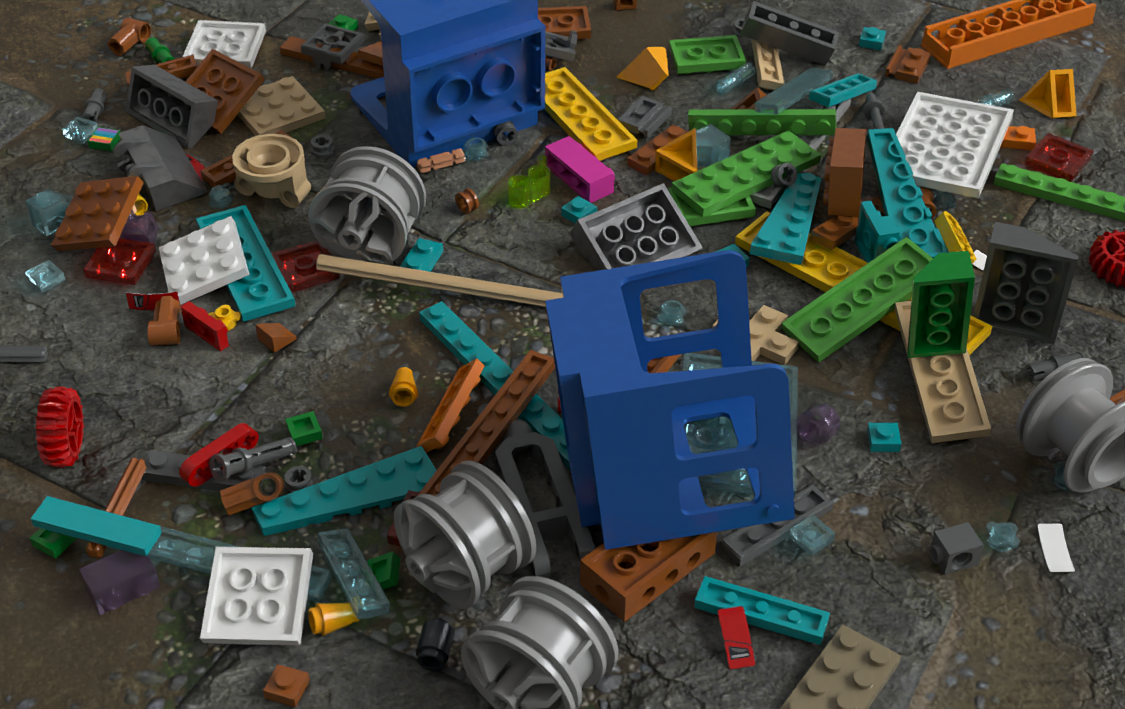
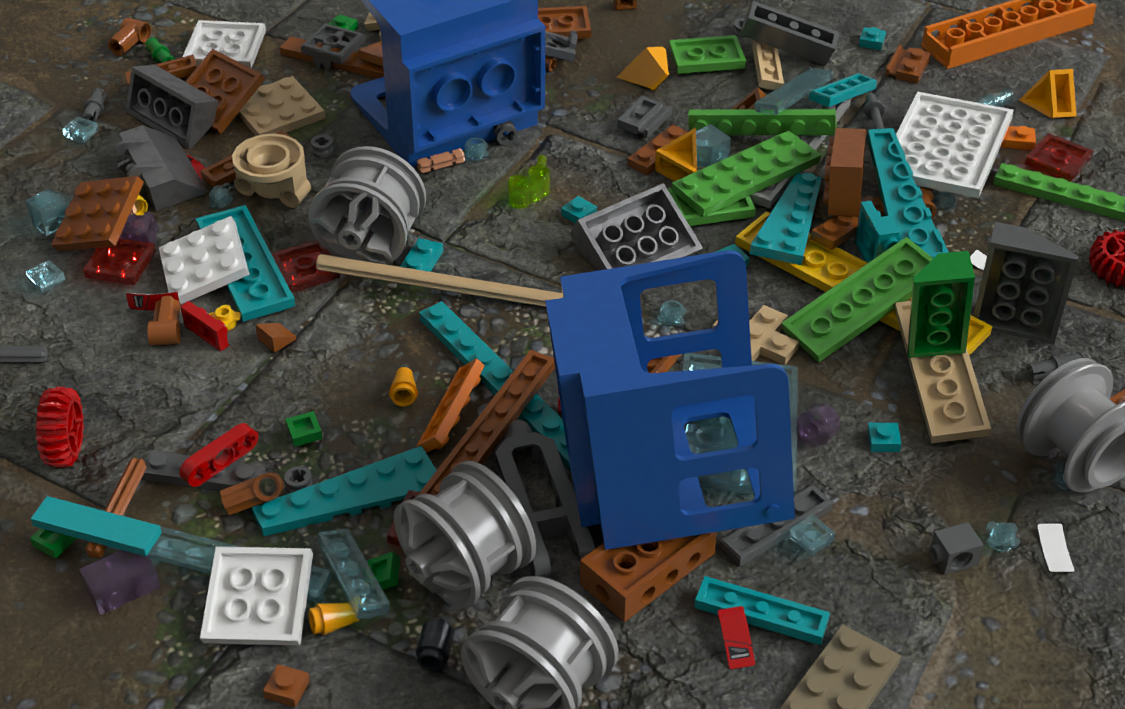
tile [87,127,121,151] -> none
dark grey pin [209,437,296,481] -> none
dark orange bush [455,188,479,214] -> none
yellow plate [545,67,637,161] -> none
dark pink brick [545,136,615,203] -> none
clear light blue axle [715,63,756,95] -> none
dark grey bush [771,163,797,187] -> none
yellow beam [934,211,977,264] -> none

